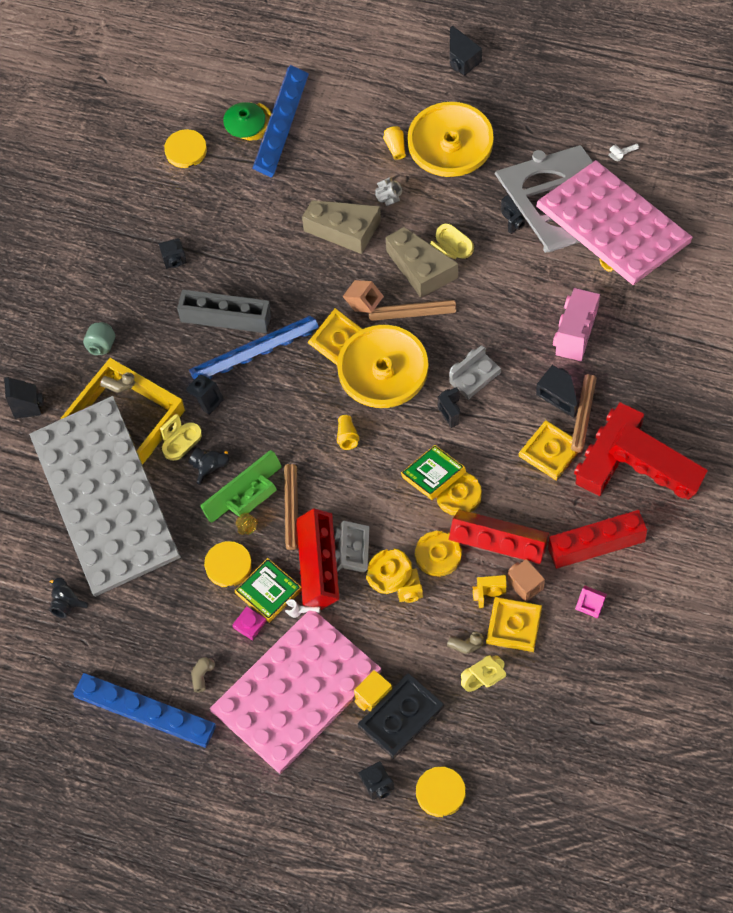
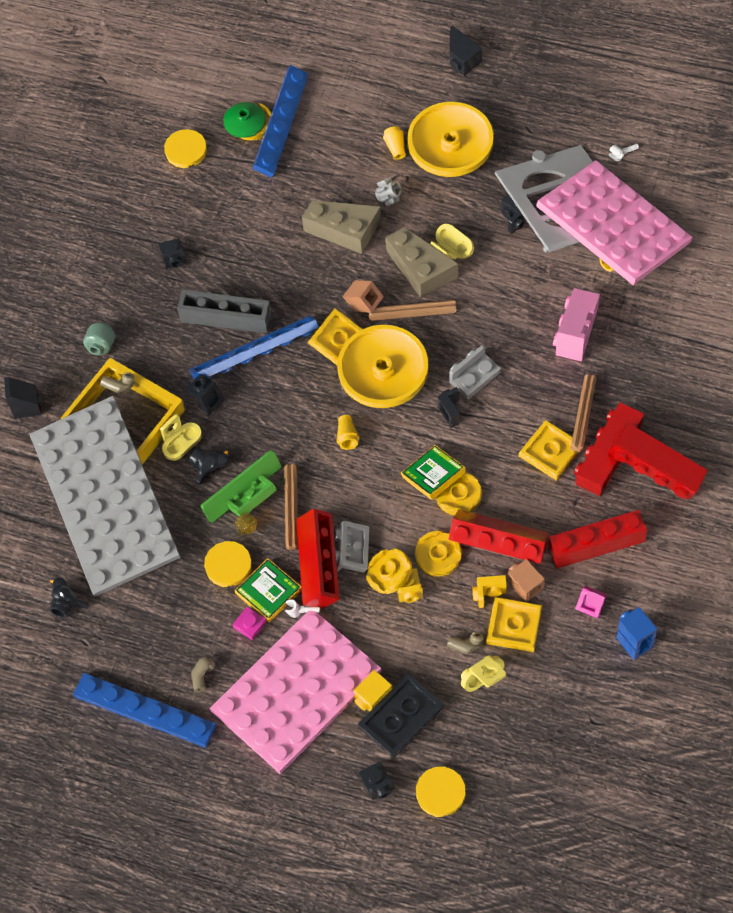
black slope [536,364,577,418] -> none
none -> blue piece [616,607,657,660]

